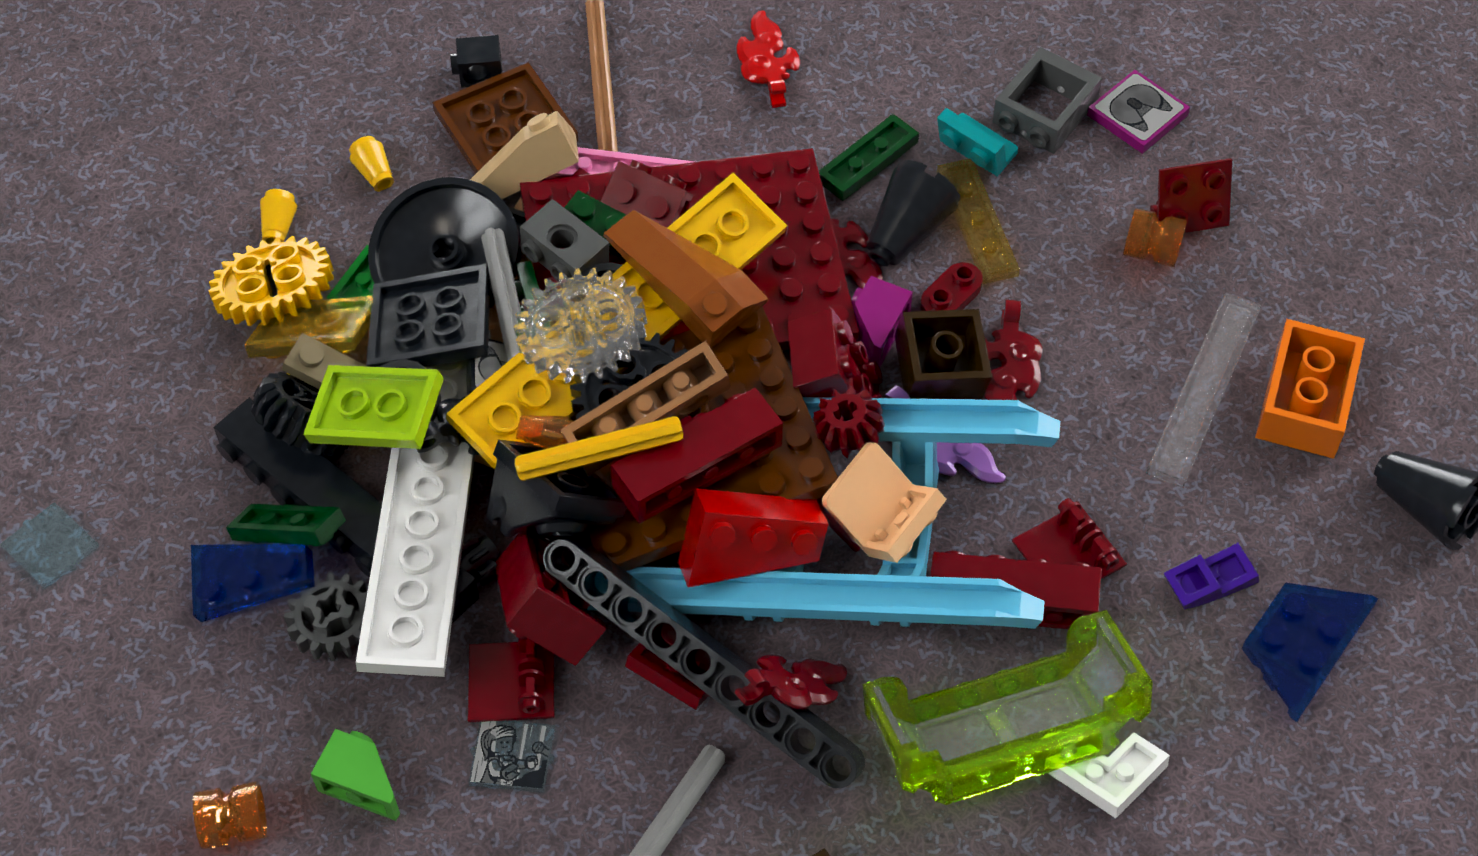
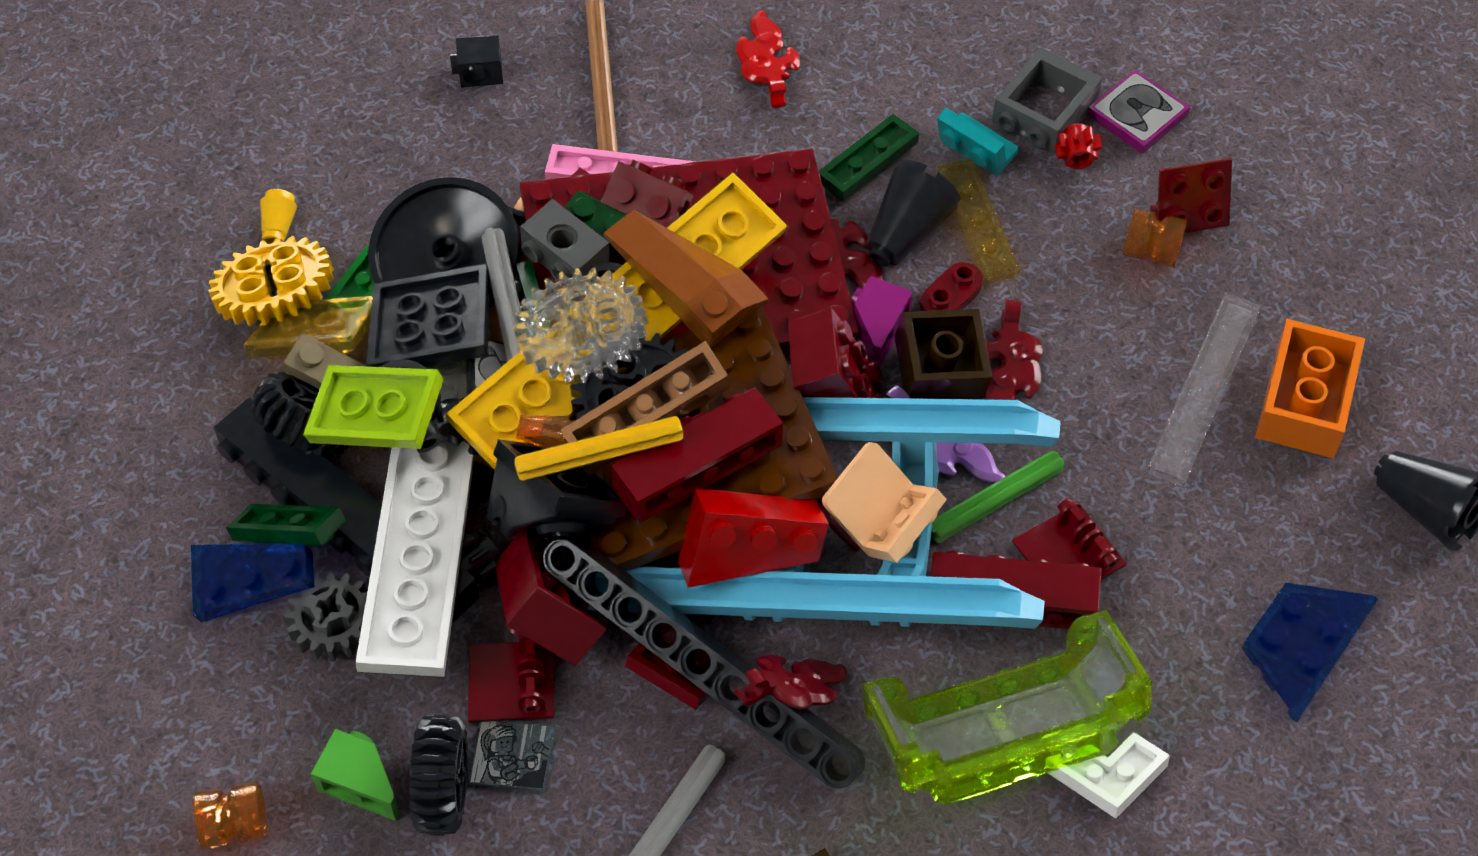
clear light blue piece [0,502,100,590] -> none
yellow cone [349,136,394,192] -> none
reddish brown plate [432,62,579,174] -> none
tan wedge [470,111,579,199] -> none
dark red gear [813,385,885,459] -> none
dark purple slope [1164,543,1259,609] -> none
none -> black gear [409,714,469,836]
none -> bright green axle [931,451,1064,543]
none -> red gear [1055,124,1102,169]

